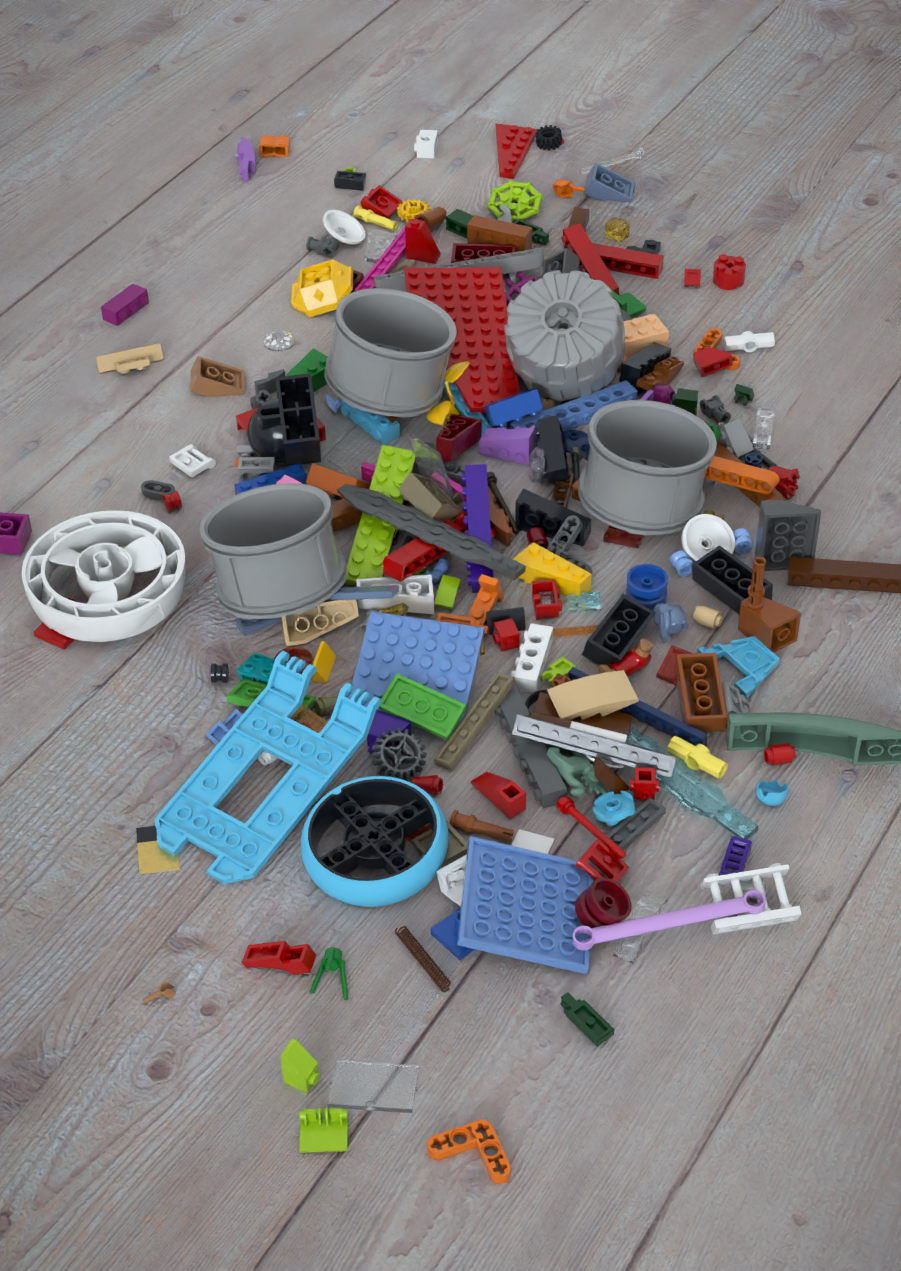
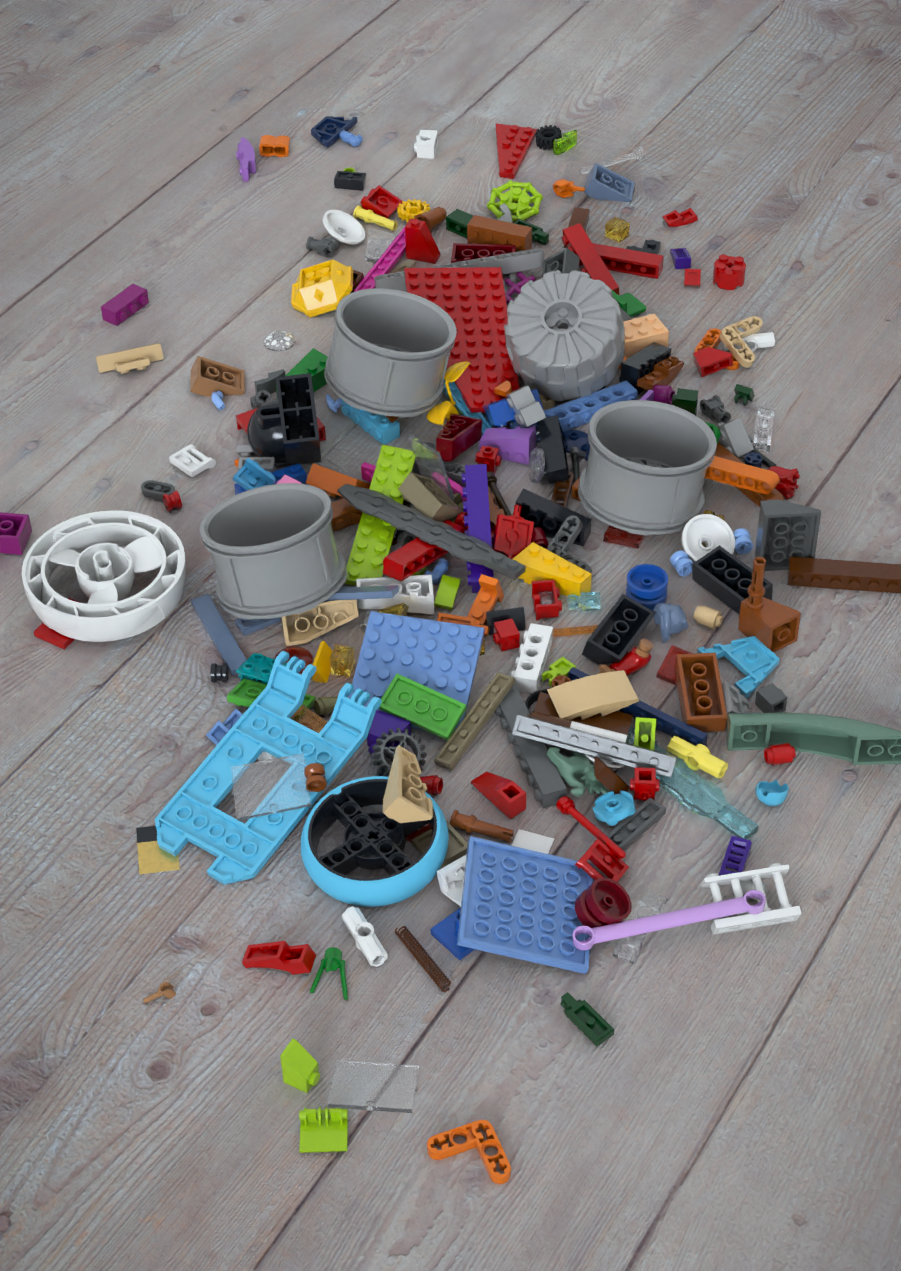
none -> sand blue tile [191,594,246,676]
none -> light blue arm [211,391,226,410]
none -> clear piece [231,753,311,821]
none -> dark azure bracket [233,458,276,491]
none -> dark orange wheel [304,763,327,792]
none -> dark blue wing [311,116,357,148]
none -> clear yellow brick [330,644,355,677]
none -> medium blue arm [339,130,363,147]
none -> white piece [342,906,388,967]
none -> tan wedge [383,745,433,823]
none -> red brick [475,446,501,474]
none -> red plate [492,505,534,559]
none -> orange tile [494,381,512,397]
none -> light grey brick [506,385,546,427]
none -> clear neon green slope [553,130,577,155]
none -> lime slope [634,717,657,750]
none -> red slope [662,208,698,227]
none -> dark purple slope [670,248,691,269]
none -> tan beam [720,316,763,367]
none -> dark grey brick [755,683,787,713]

